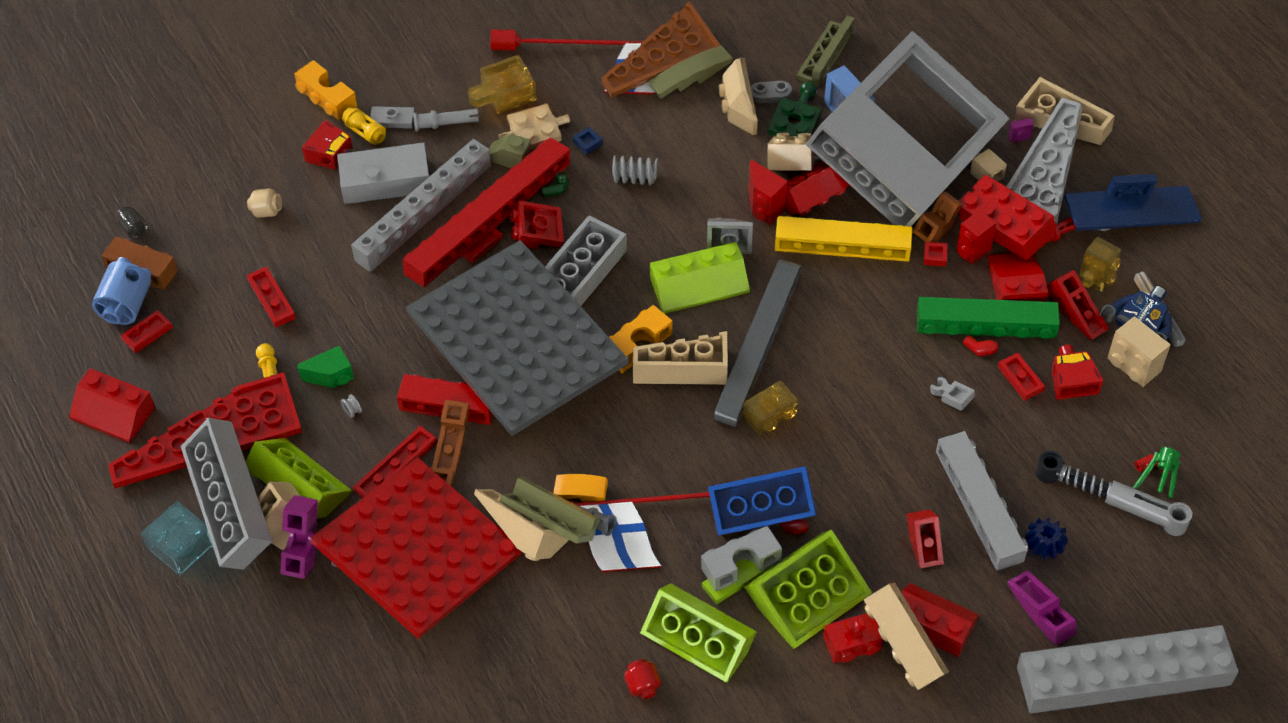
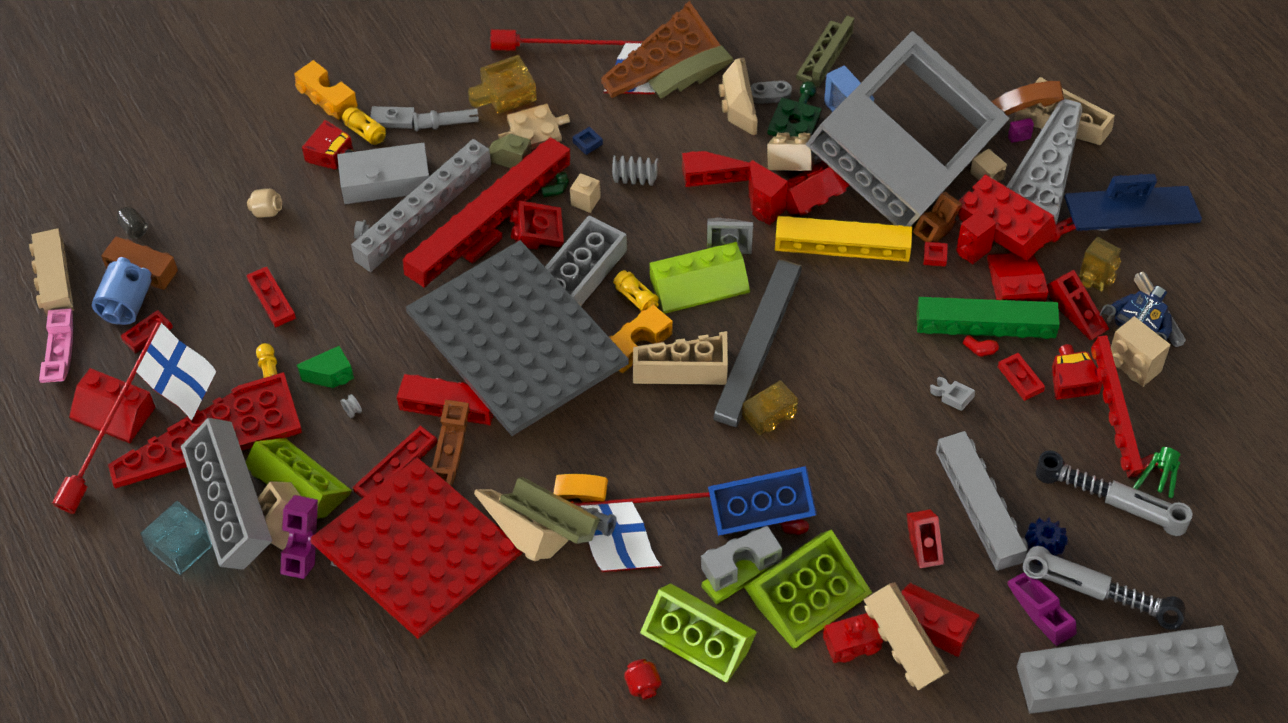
none -> tan brick [29,228,74,317]
none -> bright pink slope [39,308,73,383]
none -> flag [52,318,216,514]
none -> light grey plate [354,220,370,239]
none -> tan brick [570,173,601,213]
none -> yellow piece [613,270,659,311]
none -> red slope [682,151,750,187]
none -> dark orange slope [992,81,1064,115]
none -> piece [1023,546,1186,630]
none -> red plate [1091,335,1143,478]

